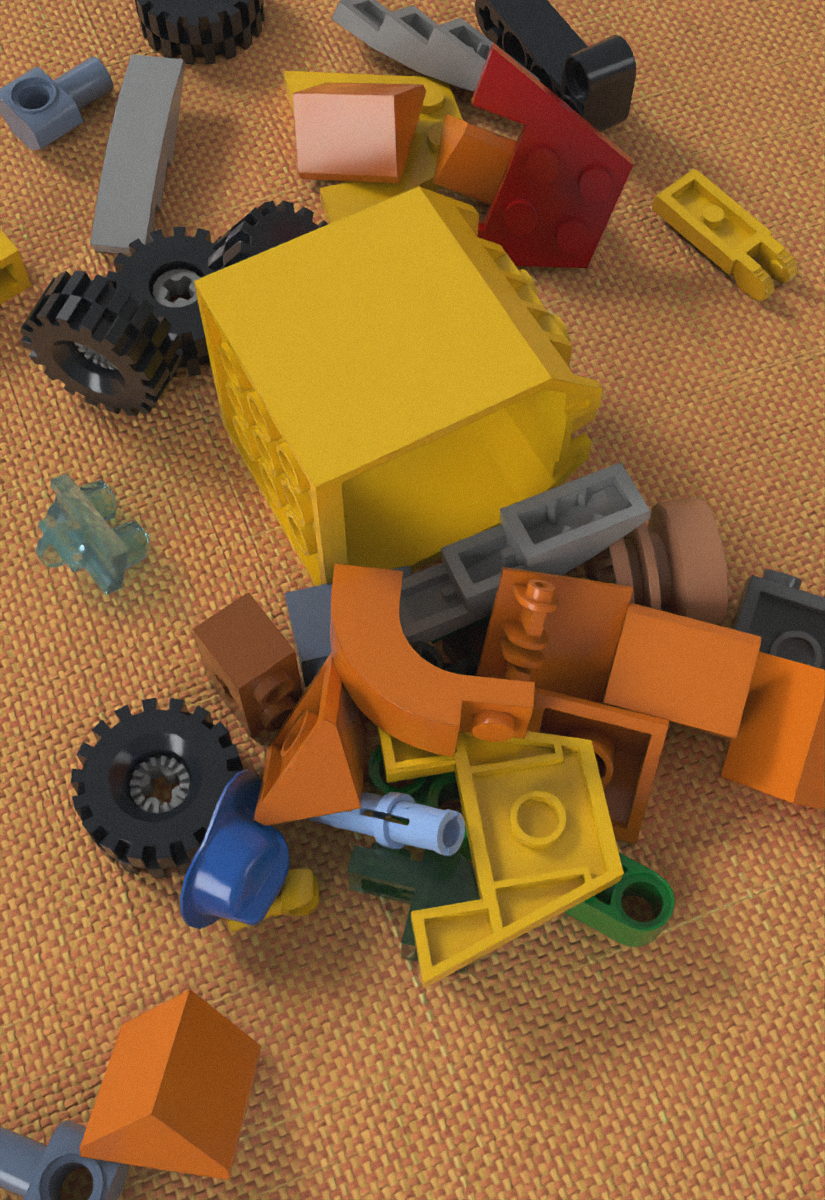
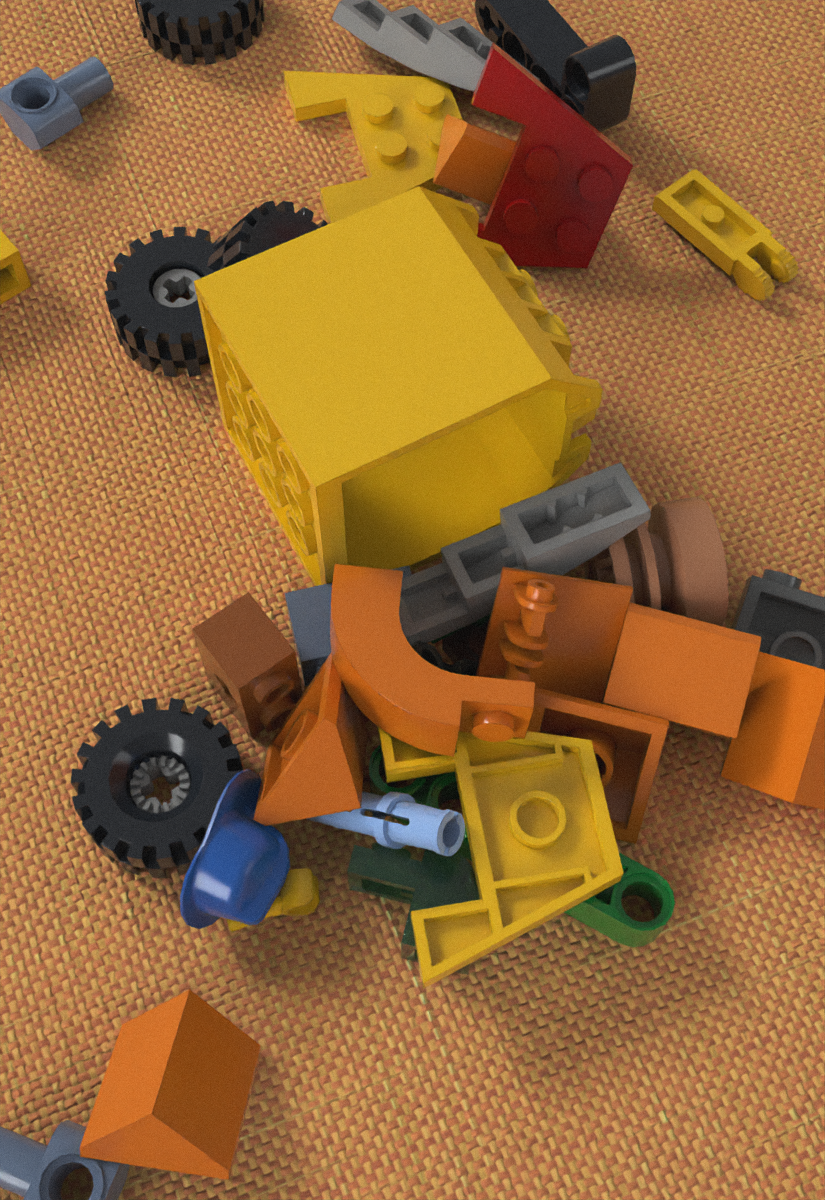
black bush [20,270,183,416] -> none
clear light blue hips [35,473,149,595] -> none
light grey slope [90,54,185,255] -> none
slope [293,82,426,183] -> none

